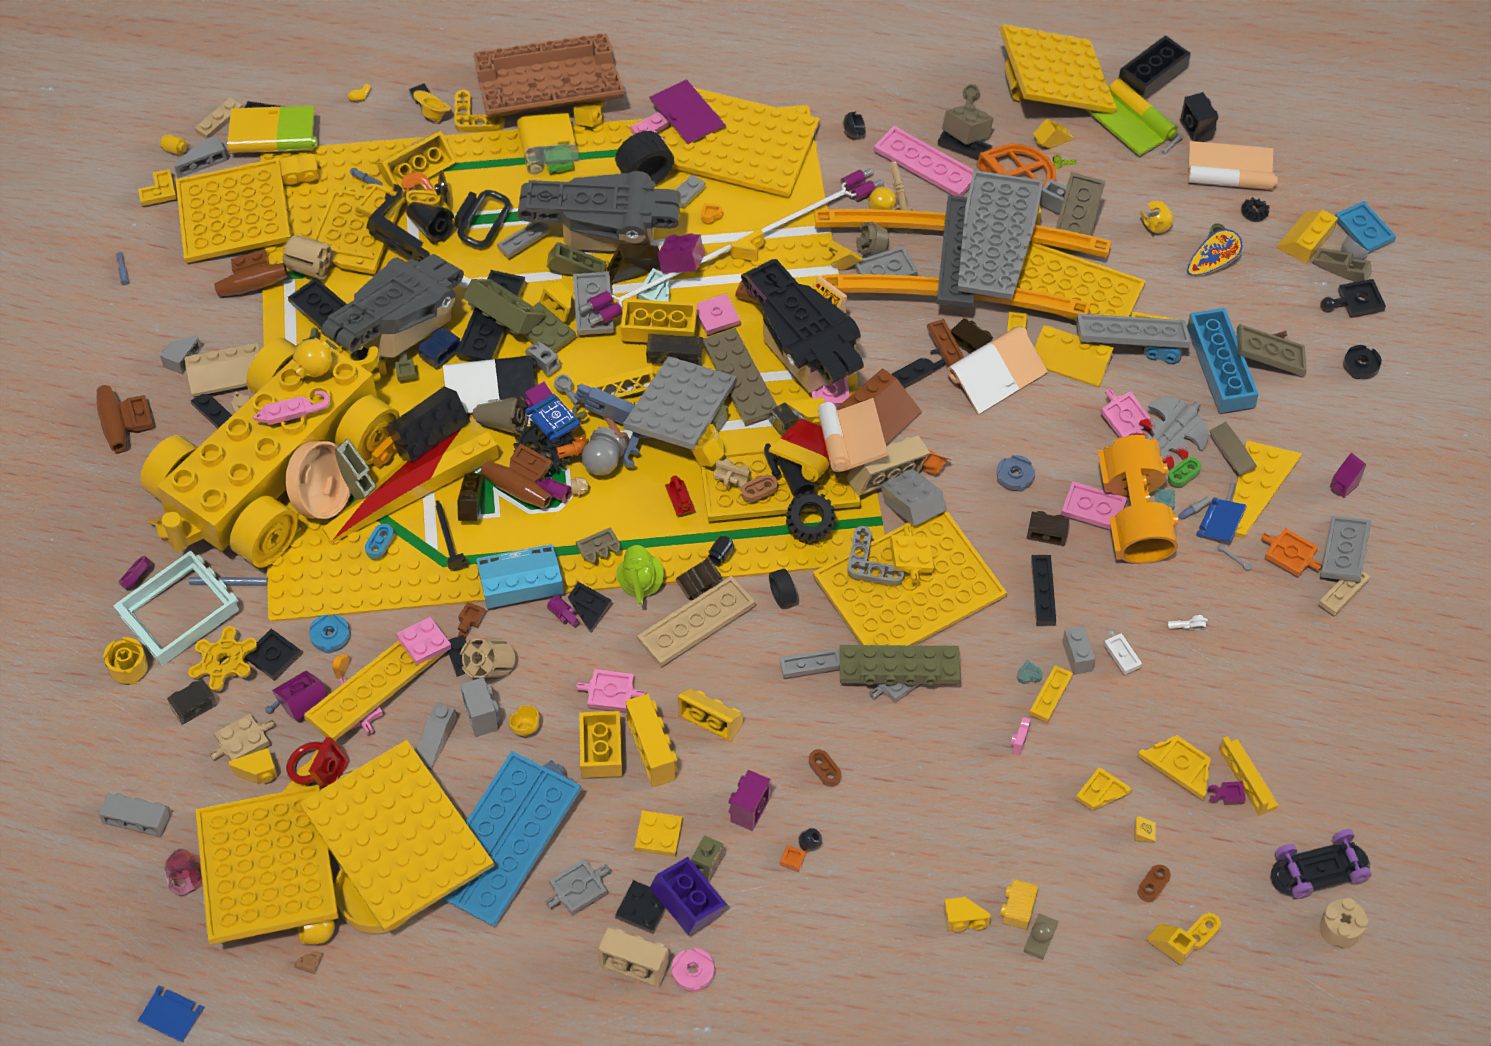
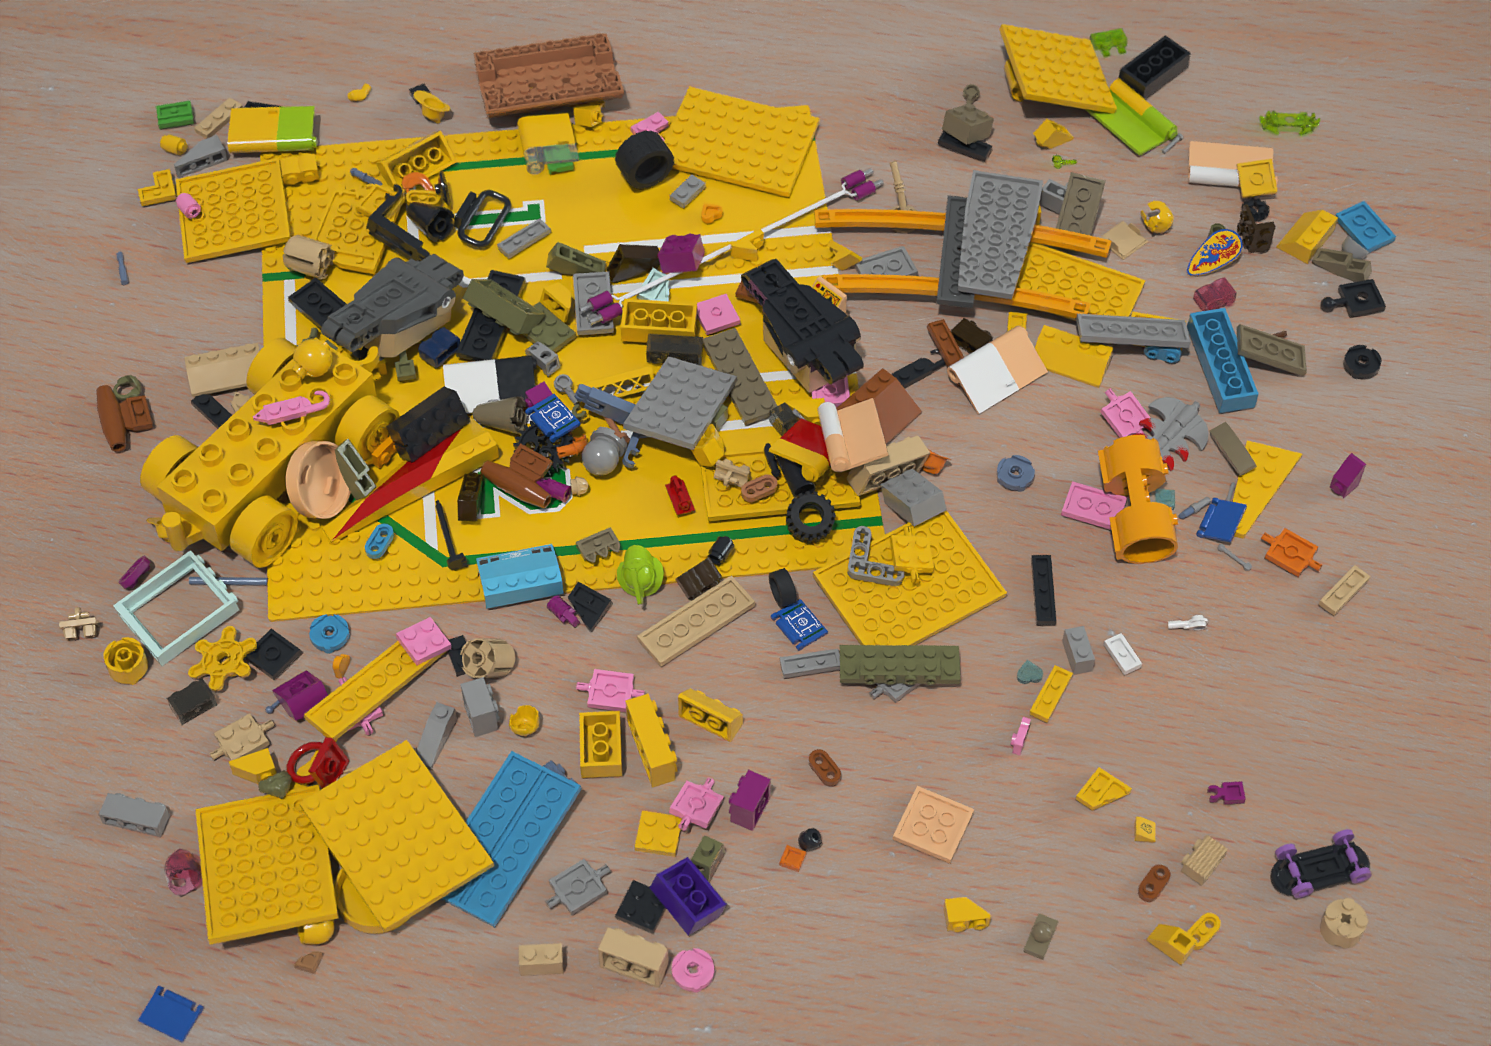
light grey slope [160,336,202,375] -> none
dark orange plate [214,249,288,297] -> none
yellow beam [454,90,505,133] -> none
dark orange plate [458,602,485,639] -> none
dark grey piece [517,171,681,251] -> none
magenta container [650,79,726,144] -> none
black hair [843,111,866,138] -> none
dark tan cone [857,222,888,257] -> none
yellow hair [868,187,896,210] -> none
bright pink plate [874,126,973,197] -> none
orange window [976,144,1056,188] -> none
yellow brick [1000,879,1038,930] -> none
dark brown brick [1027,511,1070,546] -> none
yellow wing [1138,735,1211,800] -> none
bright green plate [1168,457,1201,487] -> none
black brick [1180,92,1219,142] -> none
yellow fence [1219,736,1278,816] -> none
light grey tile [1321,516,1371,582] -> none
none -> tan hips [59,607,99,641]
none -> olive piece [113,375,142,400]
none -> bright green plate [156,101,194,129]
none -> bright pink brick [176,193,201,218]
none -> olive piece [258,770,292,799]
none -> tan brick [519,943,563,976]
none -> bright pink plate [669,778,724,831]
none -> blue piece [770,599,828,651]
none -> light nougat plate [893,786,974,863]
none -> clear neon green plate [1090,28,1128,57]
none -> tan piece [1099,221,1148,260]
none -> tan brick [1181,835,1228,885]
none -> clear pink brick [1193,278,1237,311]
none -> yellow tile [1236,159,1278,199]
none -> dark brown bracket [1237,205,1276,253]
none -> clear neon green piece [1259,111,1320,135]

